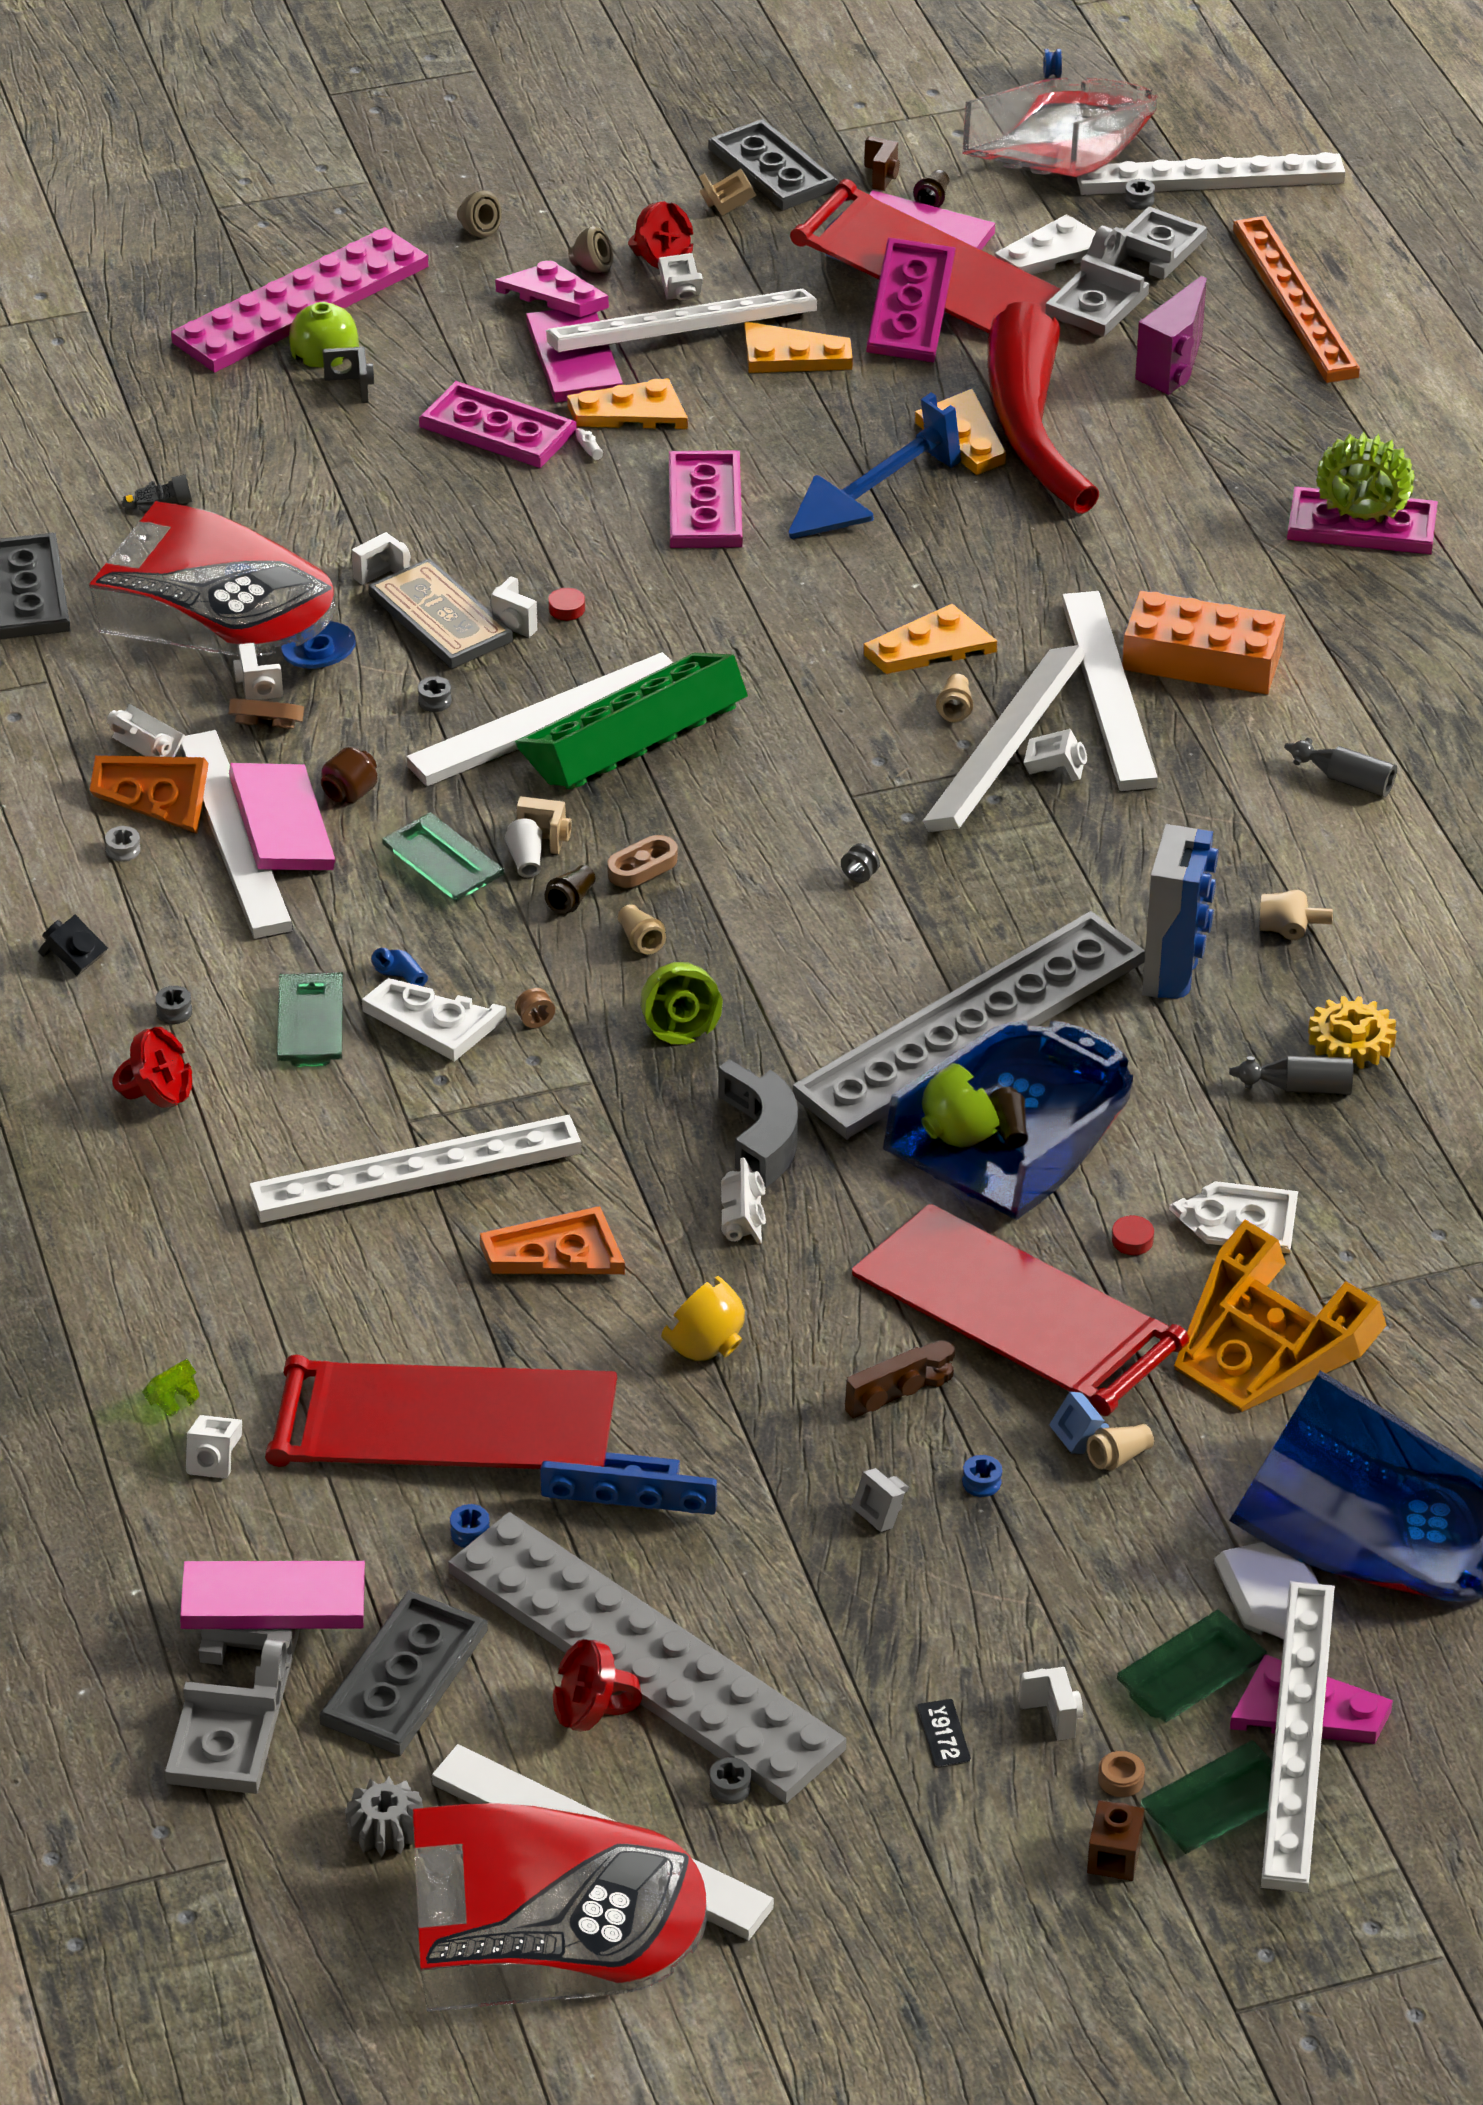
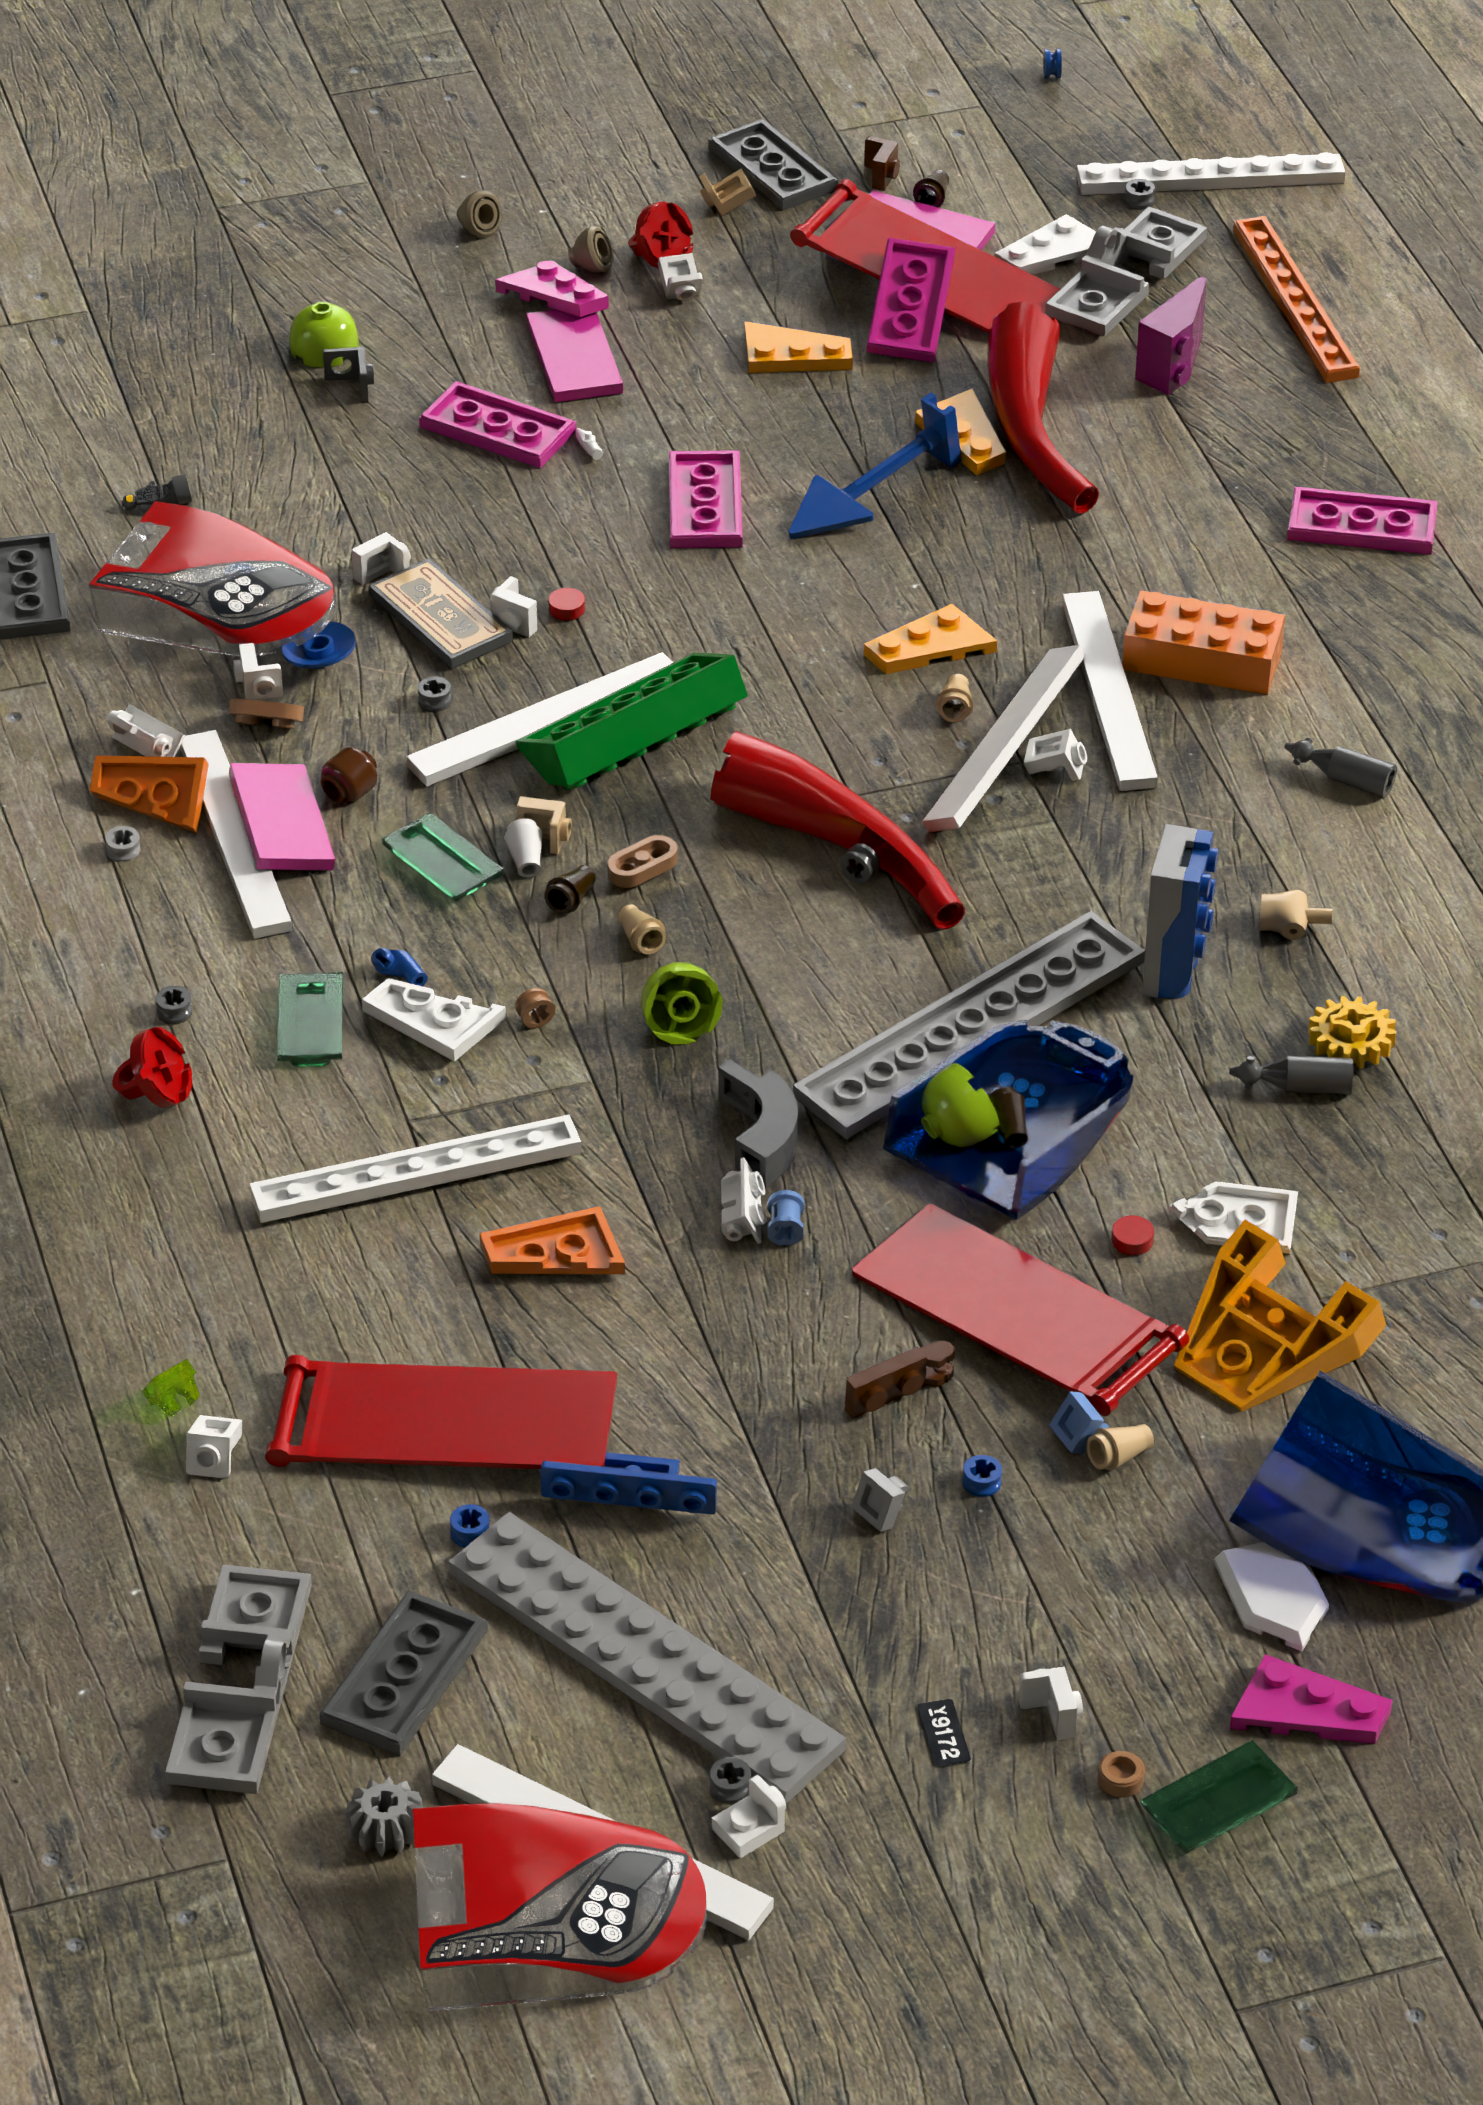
black bracket [38,914,108,976] -> none
dark pink plate [171,227,429,373] -> none
tile [180,1561,365,1629] -> none
white tile [546,288,817,352] -> none
red tile [553,1639,642,1732] -> none
light orange wing [567,378,688,429] -> none
yellow cylinder [661,1276,745,1361] -> none
clear windscreen [962,78,1158,177] -> none
reddish brown brick [1087,1800,1145,1881] -> none
clear green piece [1117,1609,1267,1723] -> none
white tile [1261,1581,1335,1893] -> none
lime gear [1316,432,1415,523] -> none
none -> red brick [710,731,965,929]
none -> white bracket [712,1775,786,1859]
none -> medium blue bush [767,1190,805,1245]

